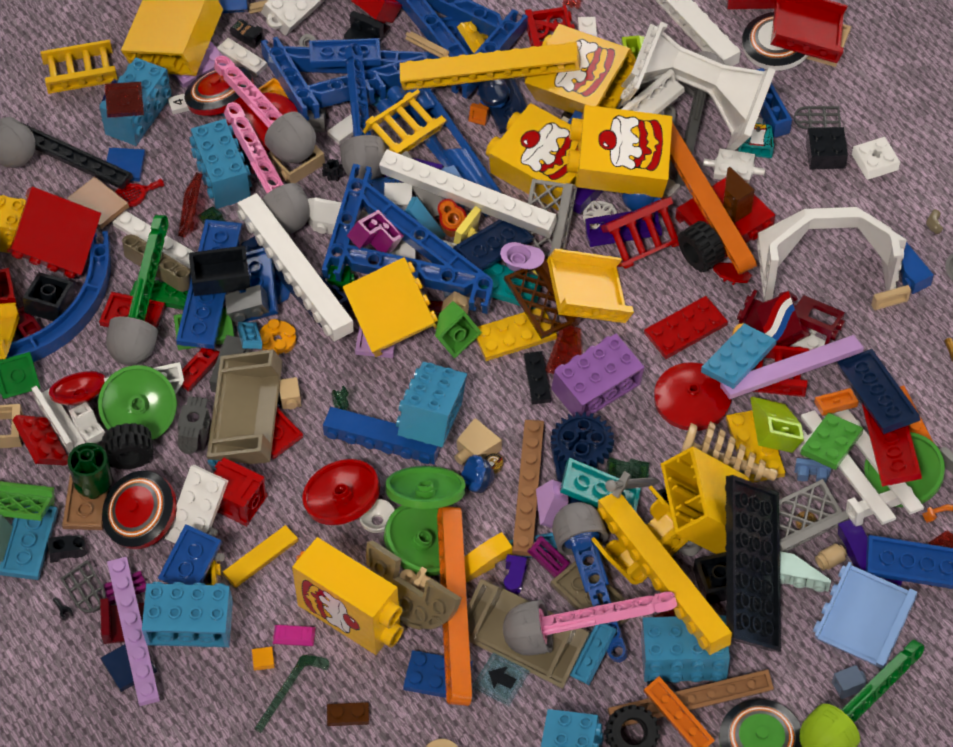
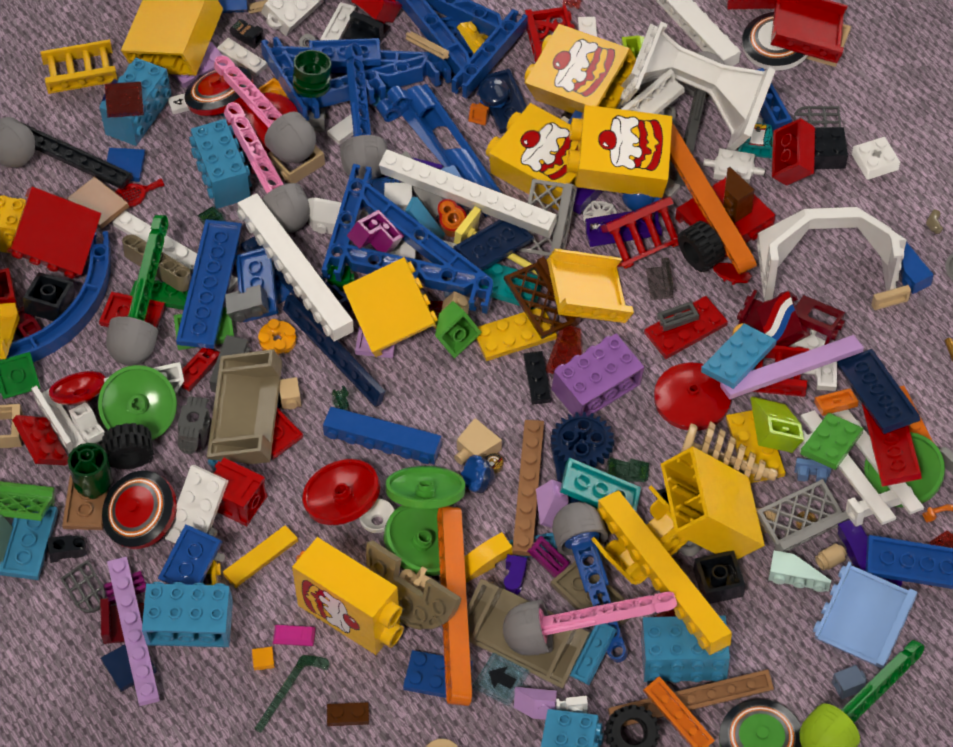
black hand [53,597,73,621] -> none
clear red wing [178,172,203,237] -> none
black piece [189,246,251,296] -> none
dark azure tile [237,322,262,349] -> none
black gear [322,159,344,181] -> none
yellow fence [363,89,446,155] -> none
dark azure brick [396,362,467,447] -> none
yellow brick [400,42,580,90] -> none
lavender piece [500,242,545,272] -> none
light grey sword [605,471,660,498] -> none
black plate [725,475,781,652] -> none
none -> dark blue plate [282,294,386,407]
none -> dark green wheel [293,50,331,98]
none -> white plate [320,2,356,40]
none -> lavender slope [514,687,557,720]
none -> white plate [556,696,588,714]
none -> clear smoke panel [646,258,674,300]
none -> dark grey tile [656,302,699,331]
none -> red brick [772,118,815,186]
none -> white plate [803,361,837,391]

